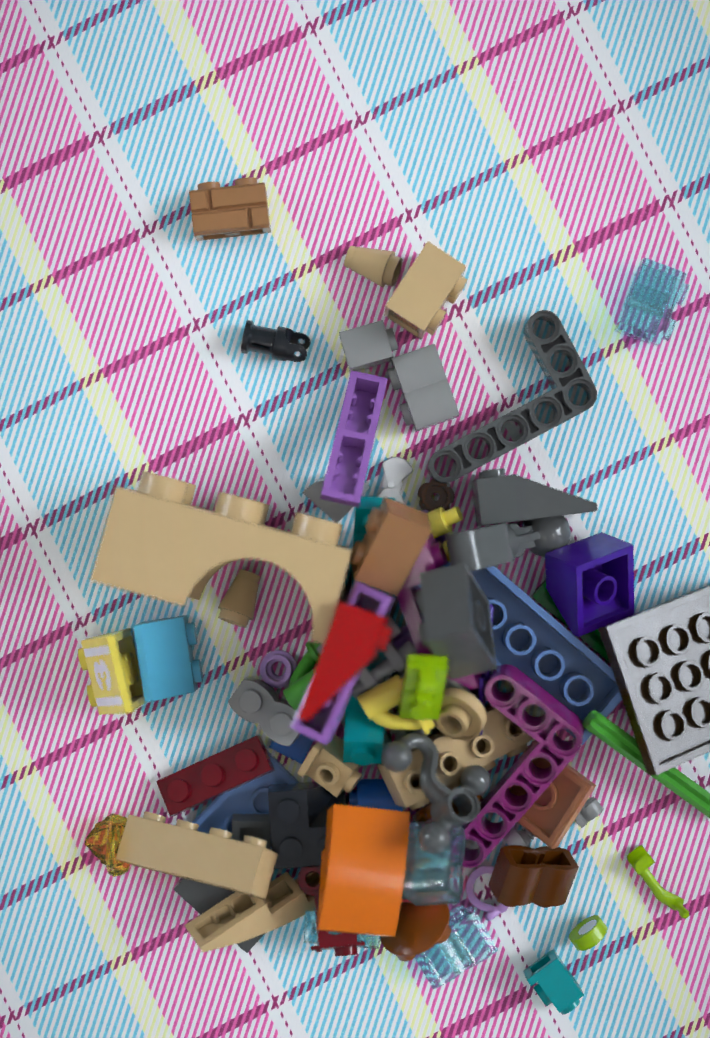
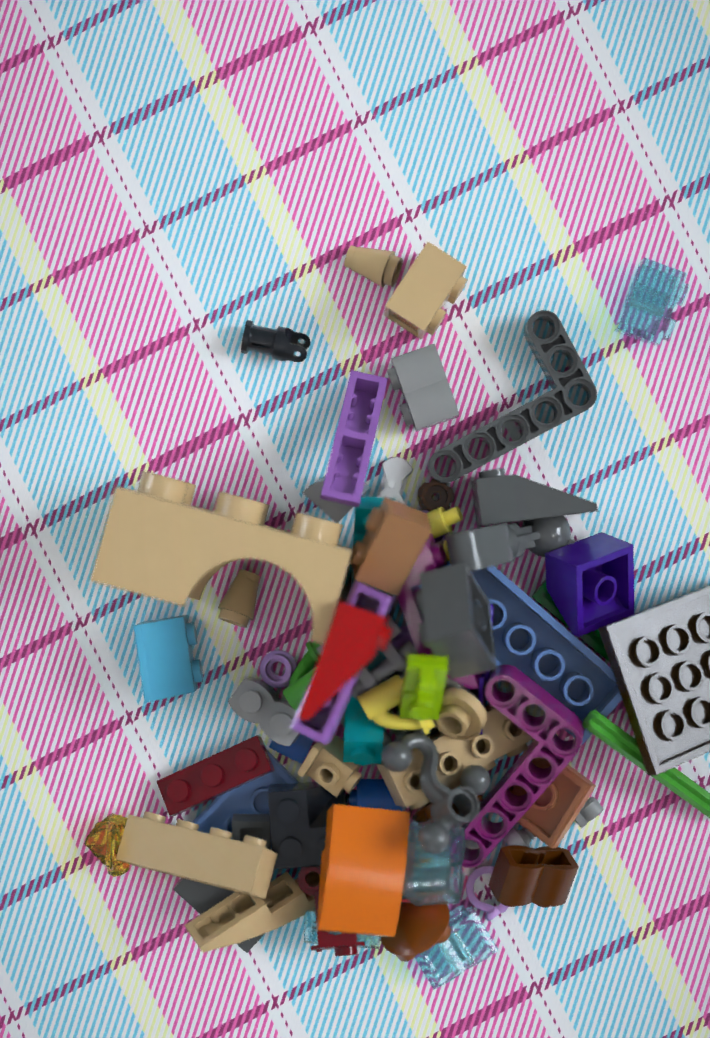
light yellow slope [78,628,145,715] -> none
medium nougat brick [189,177,271,241] -> none
light grey brick [339,320,398,373] -> none
teal brick [523,949,584,1015] -> none
lime tile [569,915,607,951] -> none
lime piece [626,845,689,919] -> none

